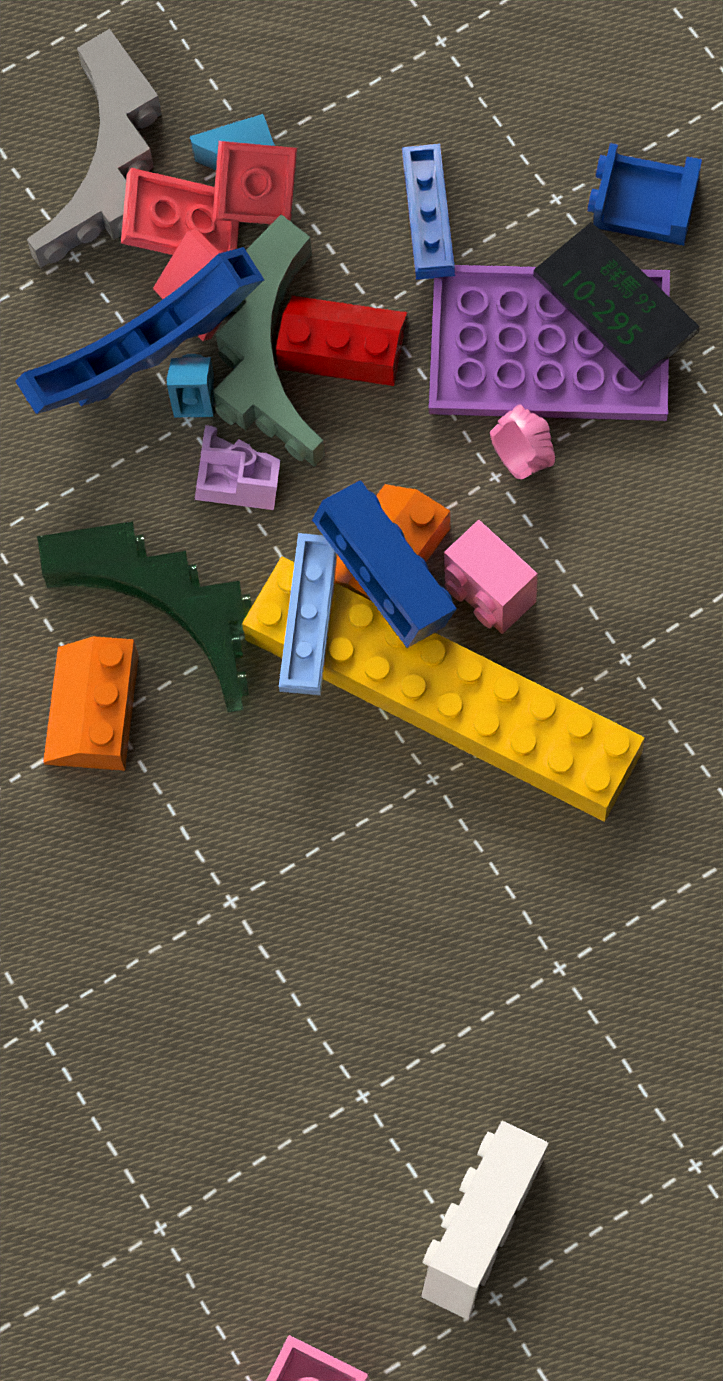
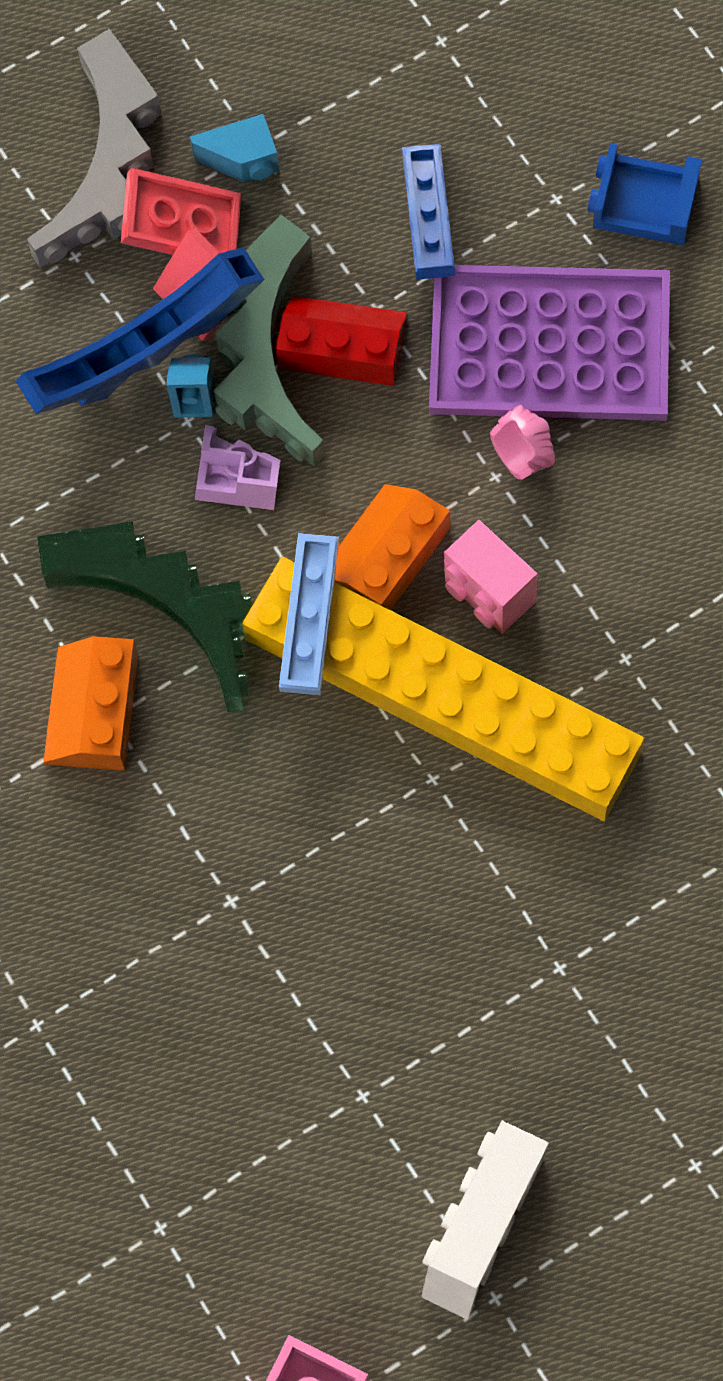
coral tile [212,141,297,224] -> none
blue brick [312,480,457,648] -> none
black tile [533,222,700,381] -> none

